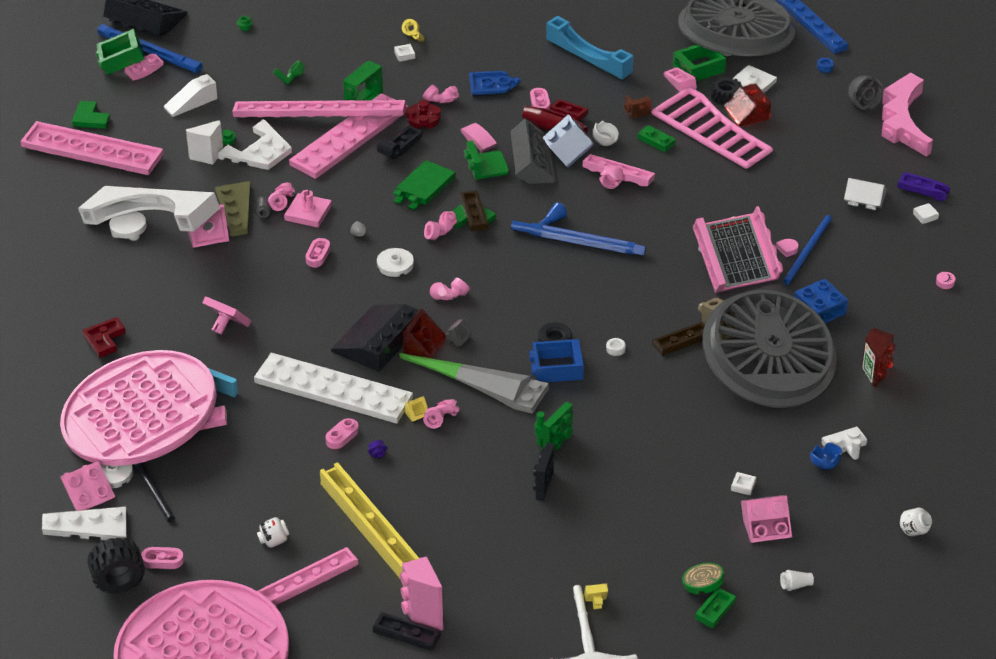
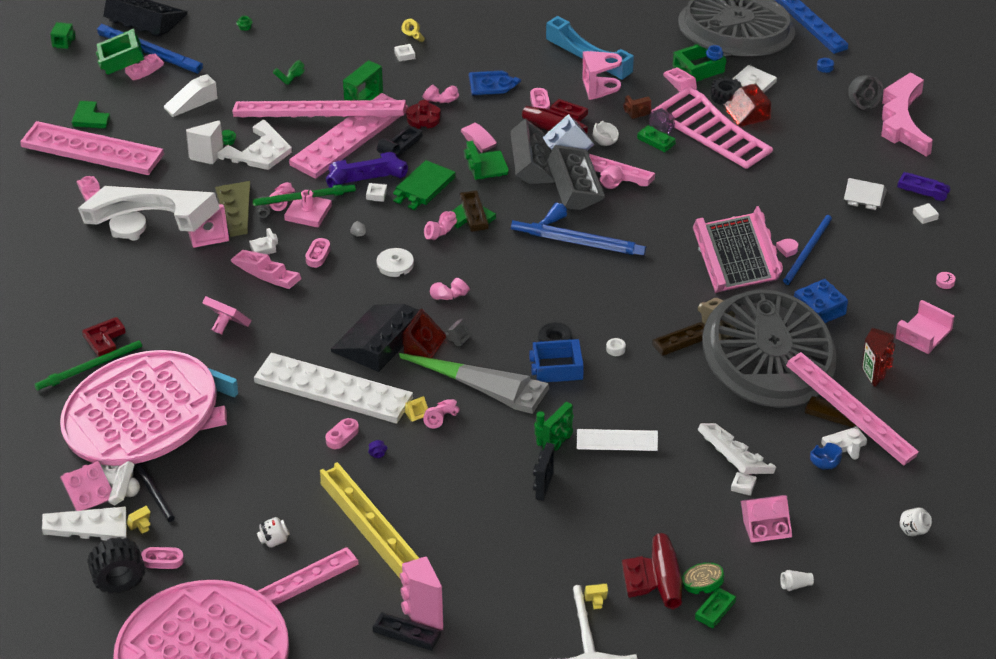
none -> green bar [34,340,142,391]
none -> green brick [50,22,76,49]
none -> bright pink slope [77,176,100,201]
none -> white tile [108,461,140,506]
none -> light yellow tile [127,506,151,534]
none -> bright pink slope [231,250,301,289]
none -> white bracket [249,228,278,255]
none -> green bar [253,184,356,206]
none -> dark purple plate [326,152,408,188]
none -> white plate [366,183,387,201]
none -> dark grey slope [547,145,605,210]
none -> white plate [577,429,658,451]
none -> bright pink hose [582,51,622,100]
none -> dark red plate [622,533,682,609]
none -> clear purple head [649,108,675,133]
none -> white wing [698,423,776,475]
none -> blue plate [706,45,723,60]
none -> bright pink plate [786,352,919,466]
none -> dark brown tile [805,396,861,430]
none -> bright pink panel [895,300,954,354]

